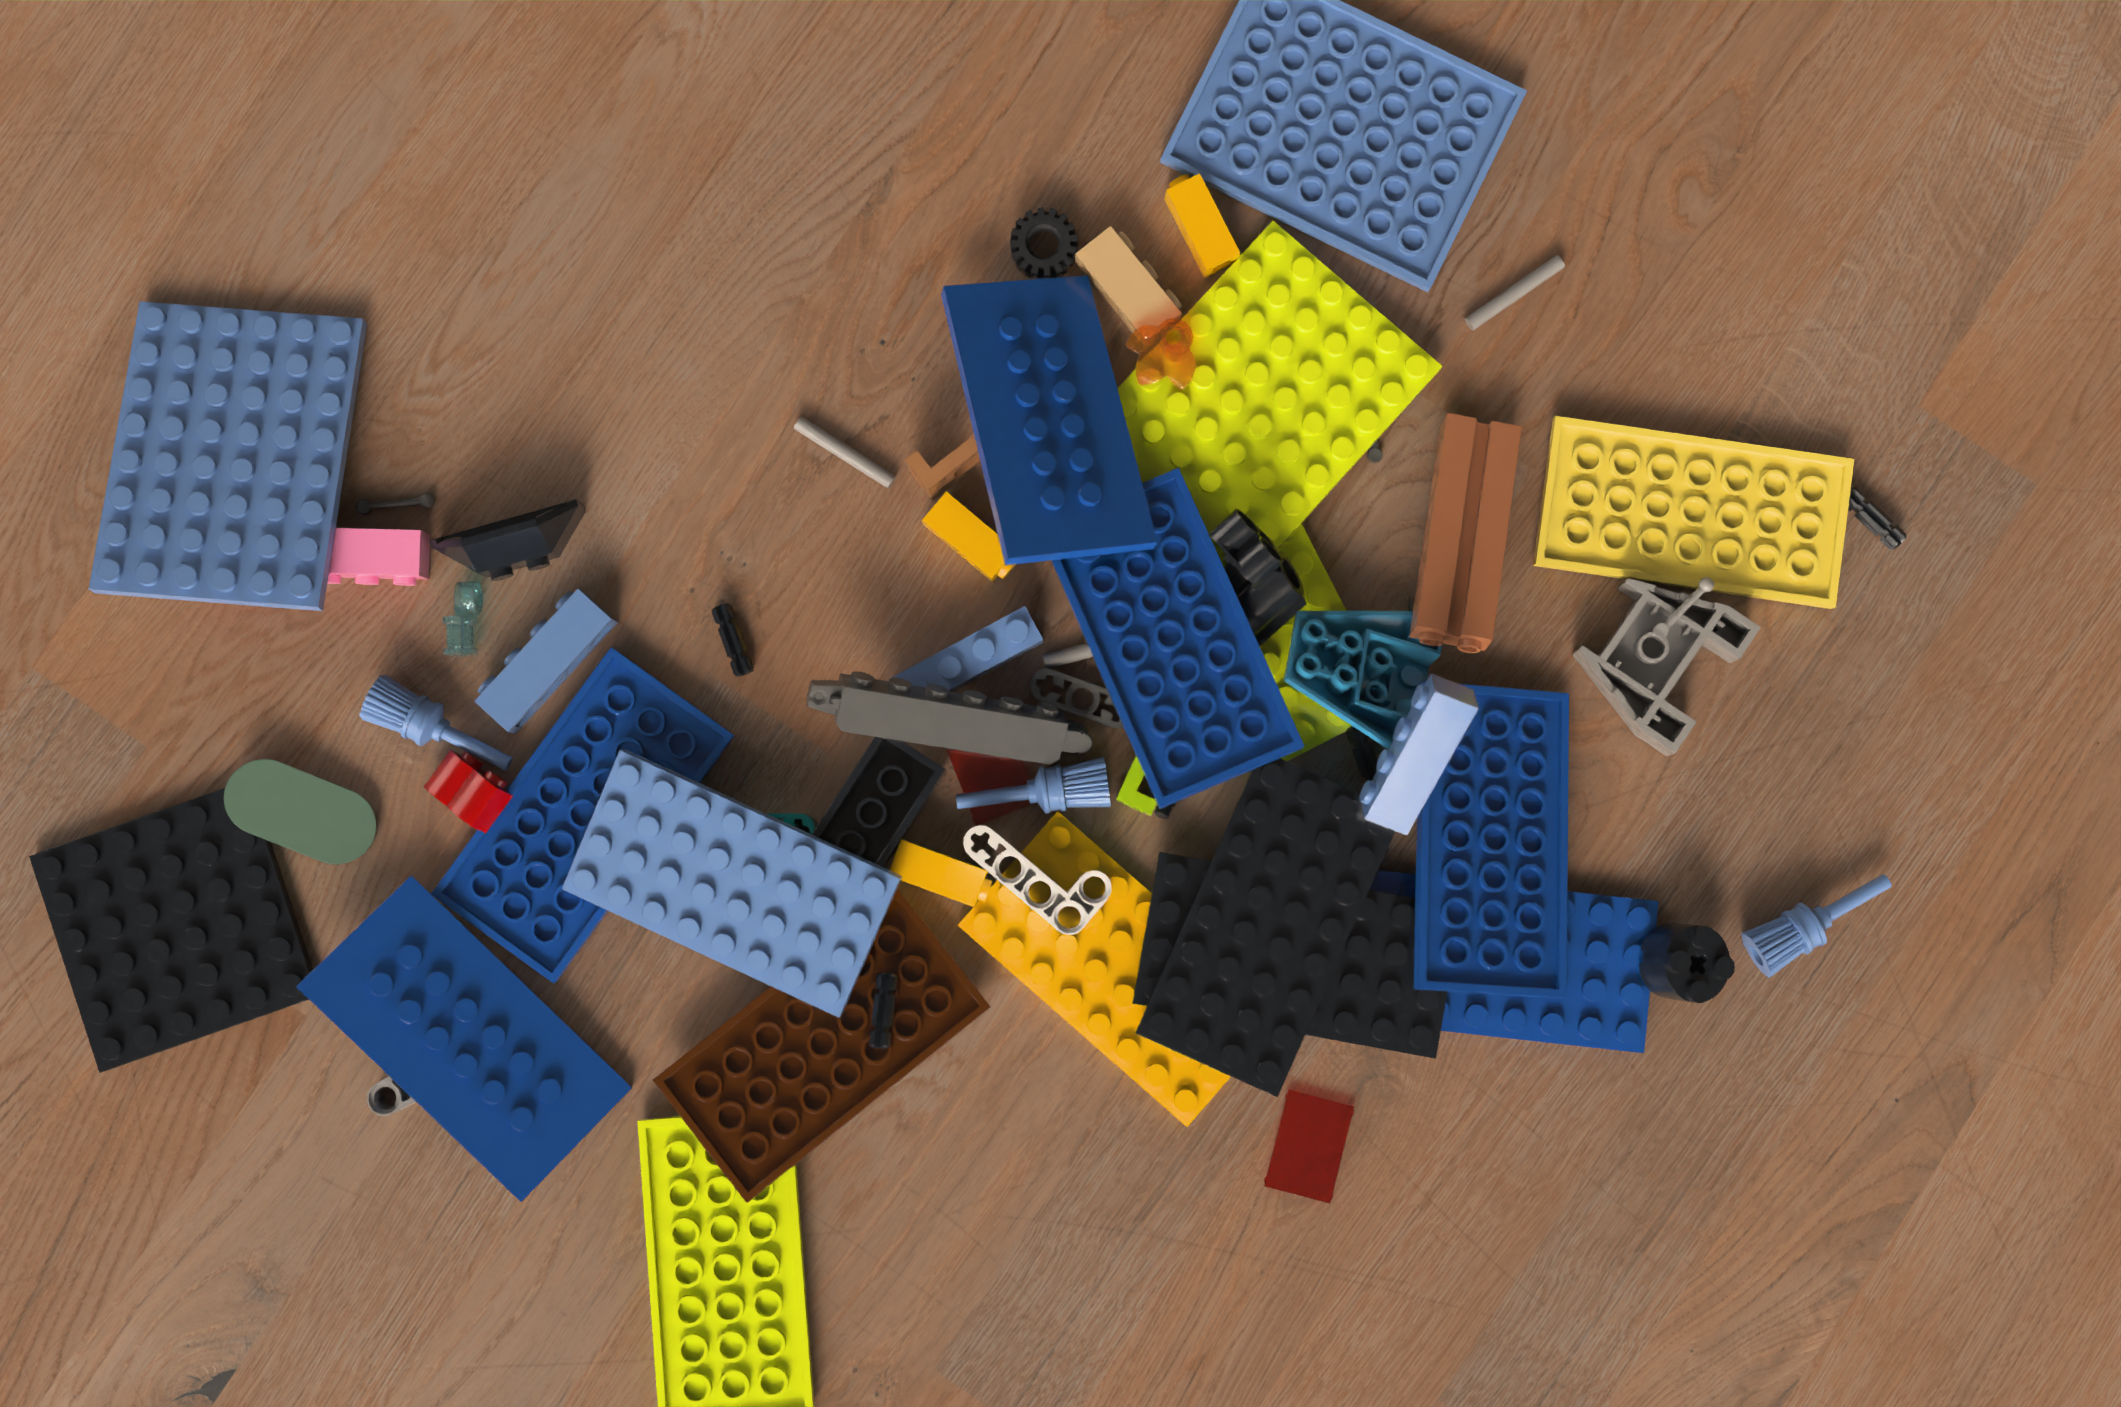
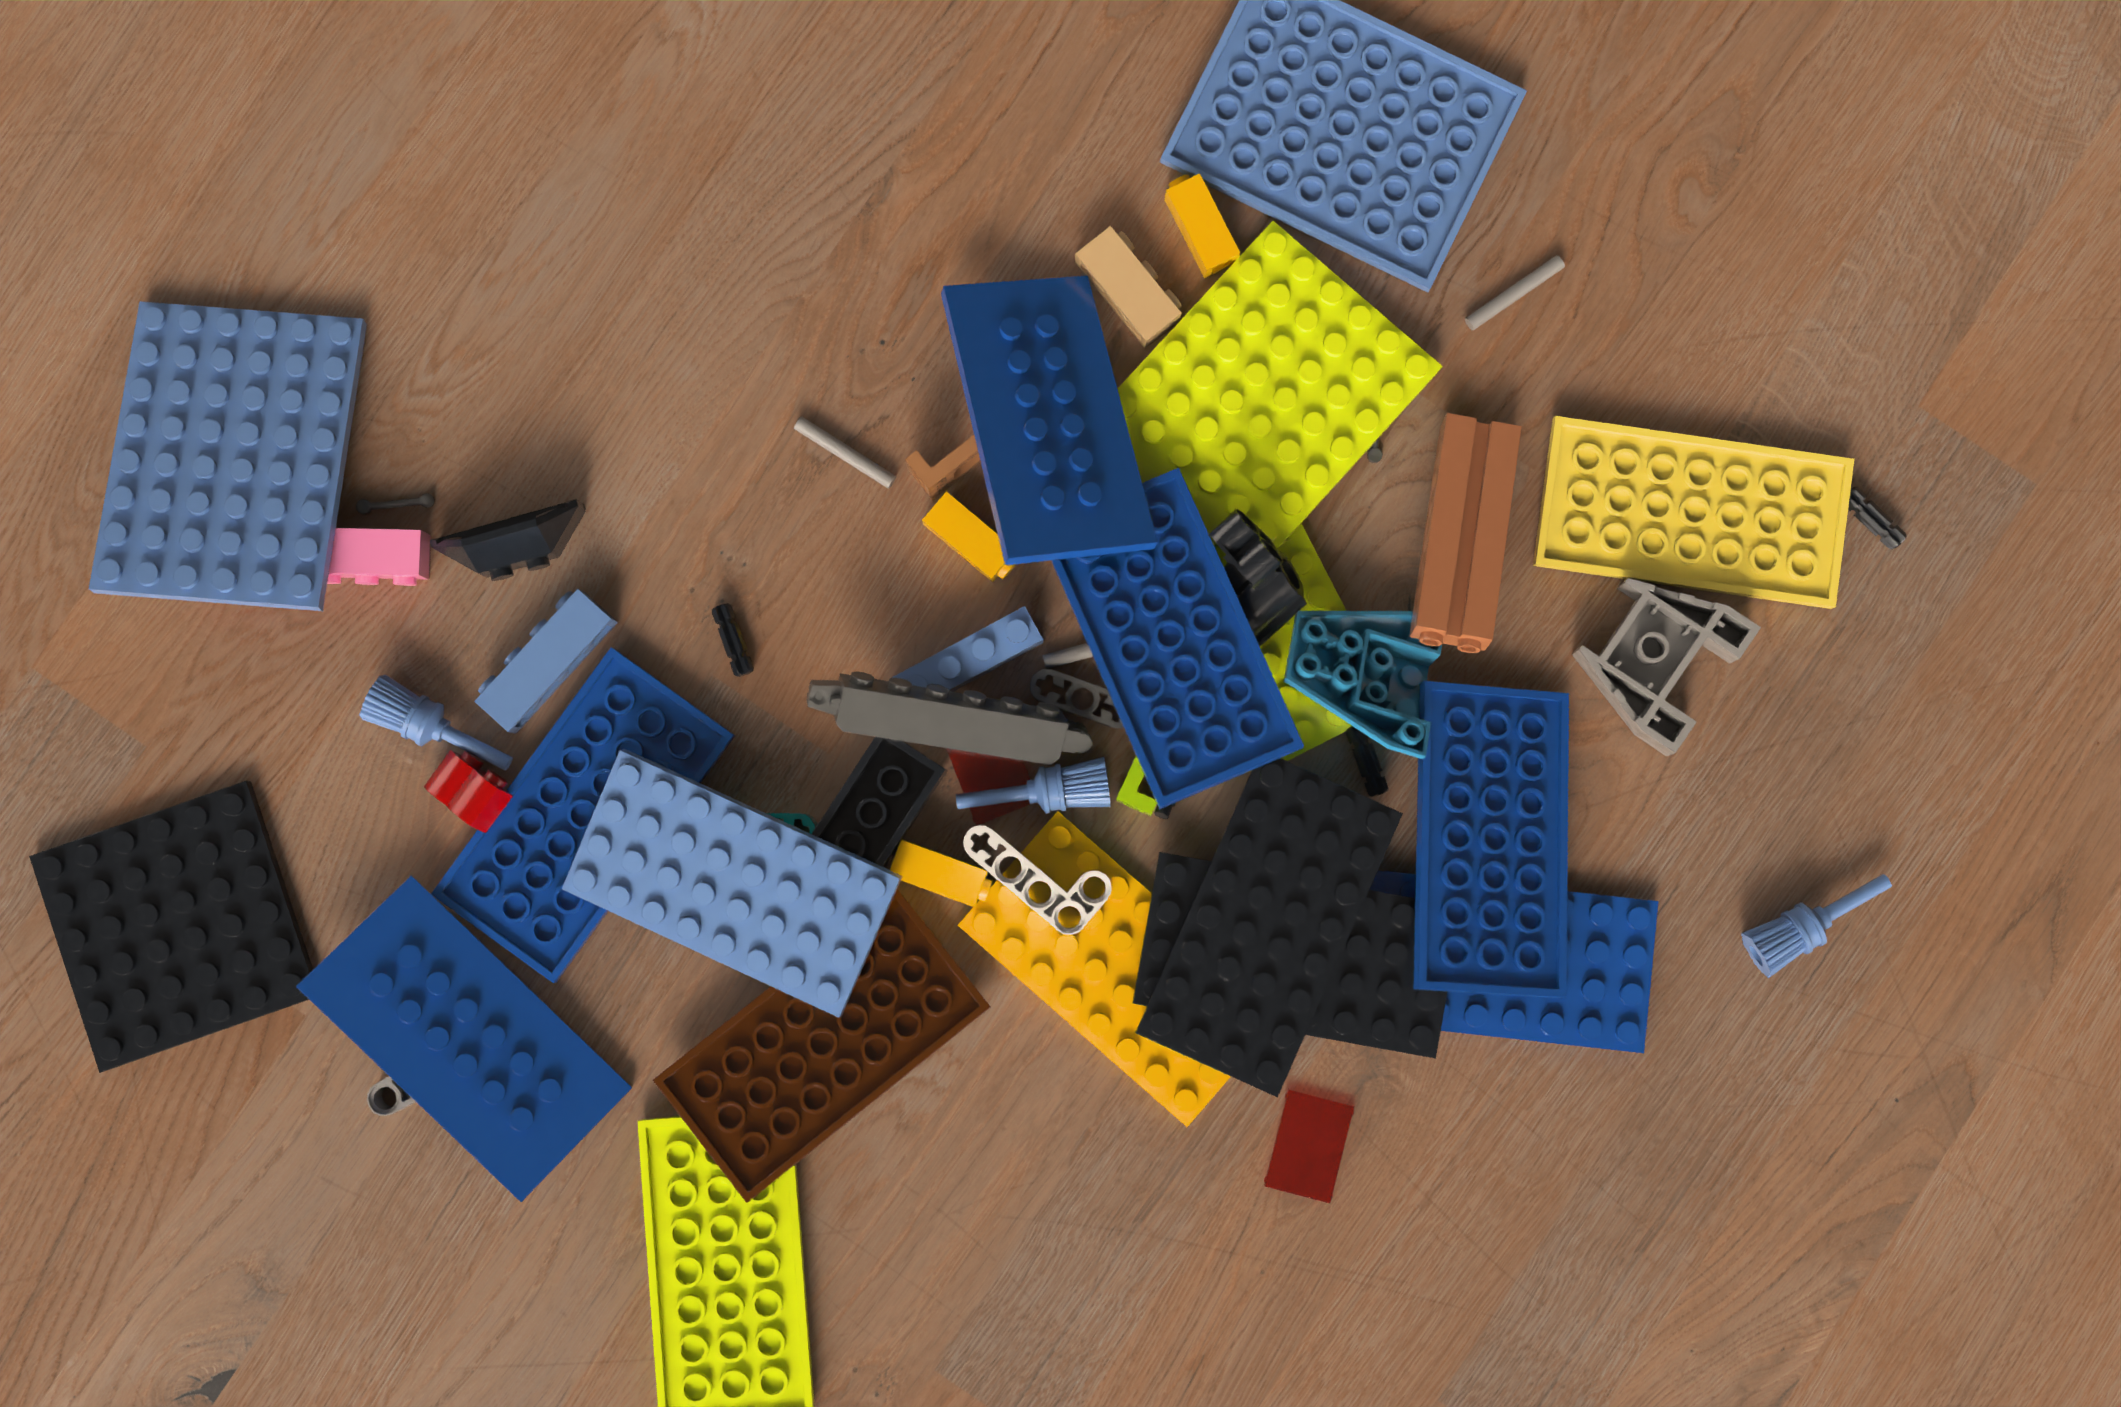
sand green tile [224,759,377,865] -> none
clear light blue connector [442,581,483,657] -> none
black axle [869,972,898,1049] -> none
black tyre [1010,207,1078,279] -> none
clear orange plate [1126,318,1196,390] -> none
brick [1359,674,1478,835] -> none
black brick [1639,923,1735,1003] -> none
light grey hinge [1653,577,1714,639] -> none

